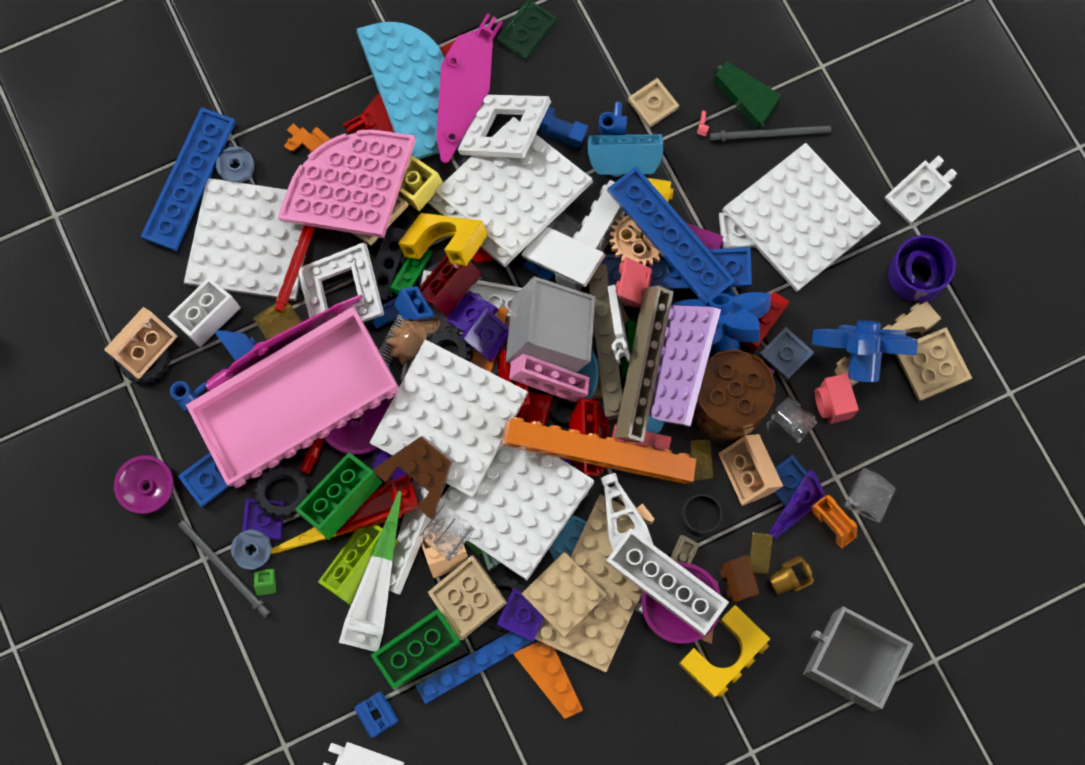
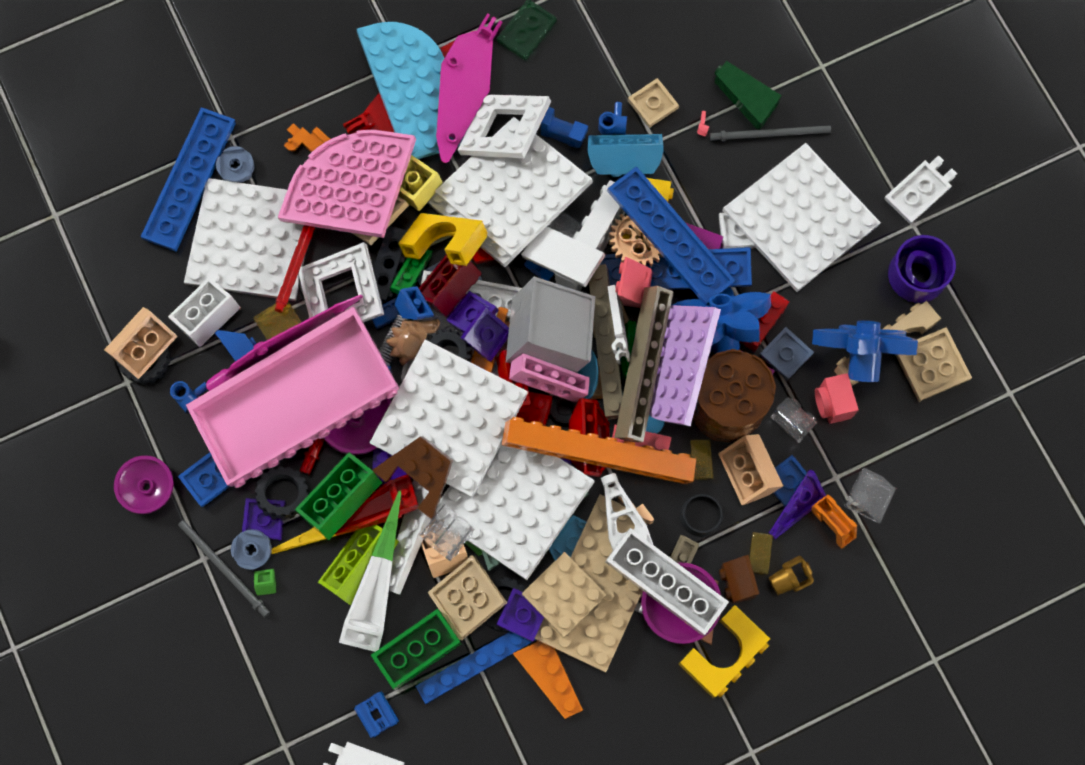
light grey piece [803,606,913,712] -> none

